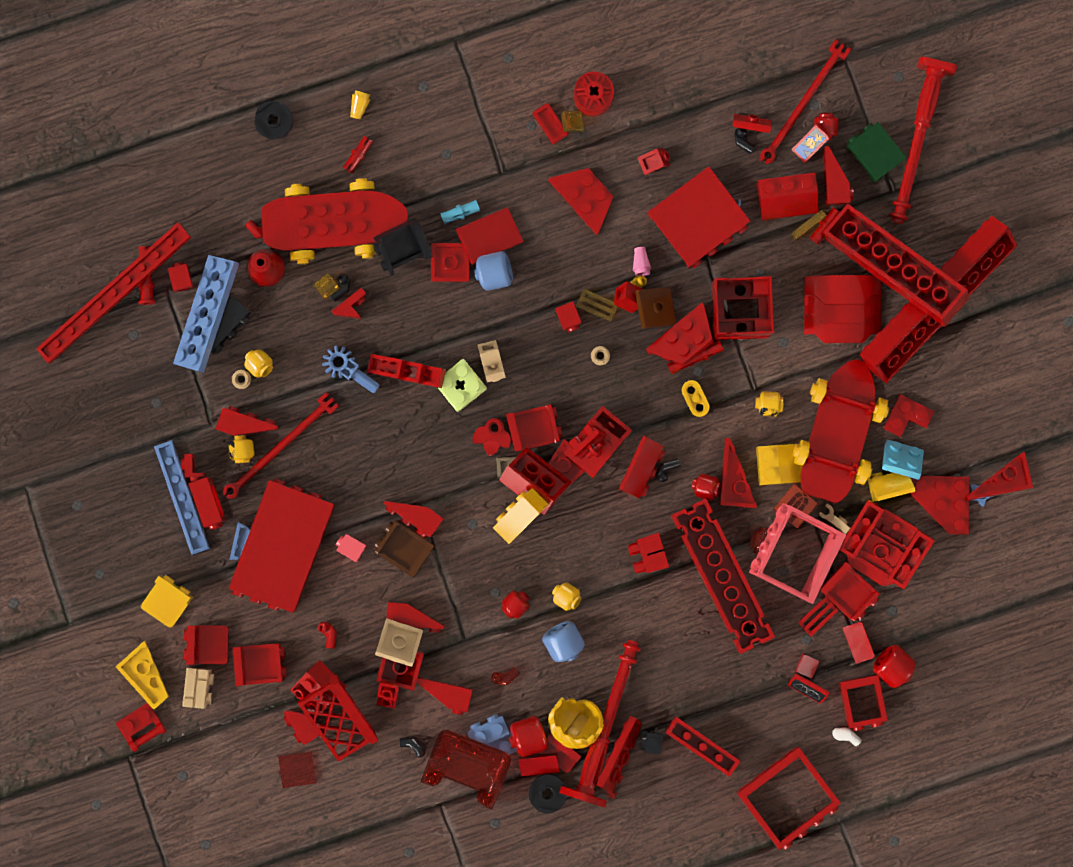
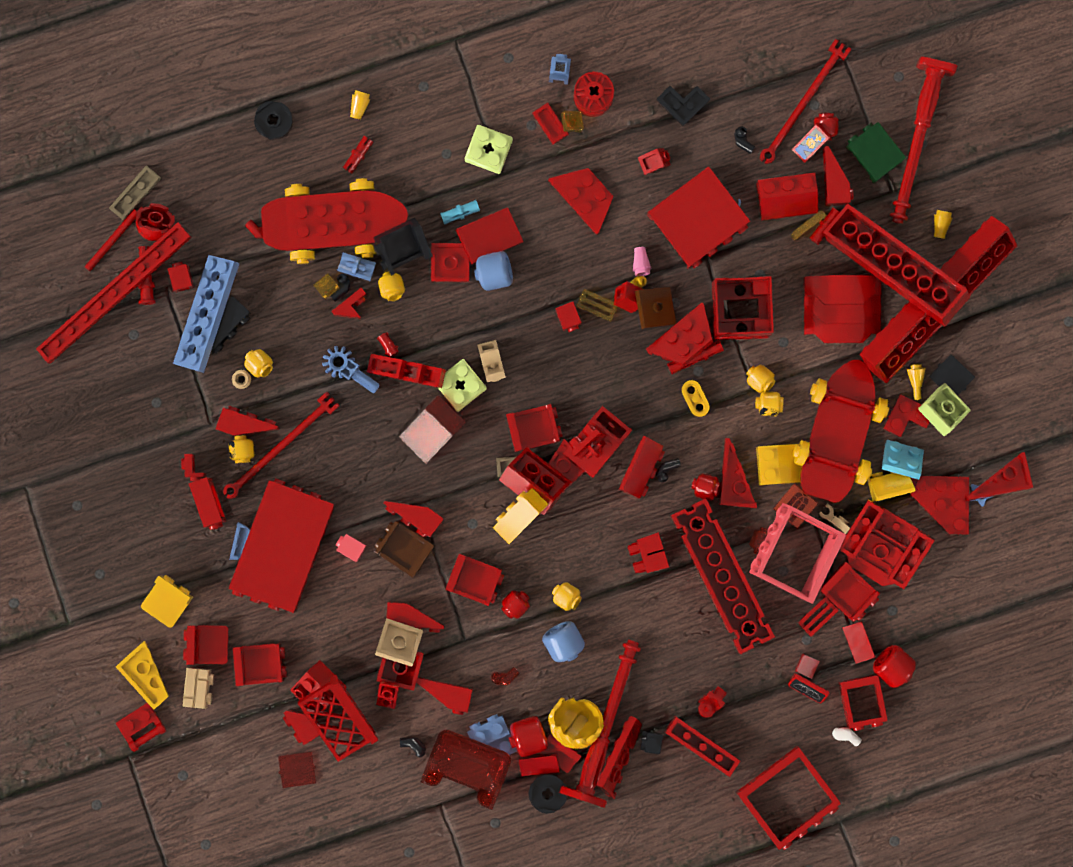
medium blue tile [154,440,210,555] -> none
red cone [247,249,285,287] -> none
red arm [318,622,337,649] -> none
red plate [472,418,511,456] -> none
tan plate [591,346,610,365] -> none
red plate [733,114,772,133] -> none
none -> red bar [85,209,137,271]
none -> dark tan tile [109,165,162,221]
none -> red cylinder [136,203,175,241]
none -> medium blue hips [337,252,376,281]
none -> red pin [377,332,399,358]
none -> yellow head [378,272,405,301]
none -> clear red slope [399,395,466,464]
none -> red panel [445,554,504,606]
none -> yellowish green brick [465,125,513,174]
none -> medium blue window [549,54,571,84]
none -> black plate [656,86,710,126]
none -> red hips [698,686,727,718]
none -> yellow head [747,364,776,393]
none -> yellow cone [907,364,926,400]
none -> yellowish green brick [919,383,971,436]
none -> black piece [929,354,975,396]
none -> yellow cone [934,210,953,239]

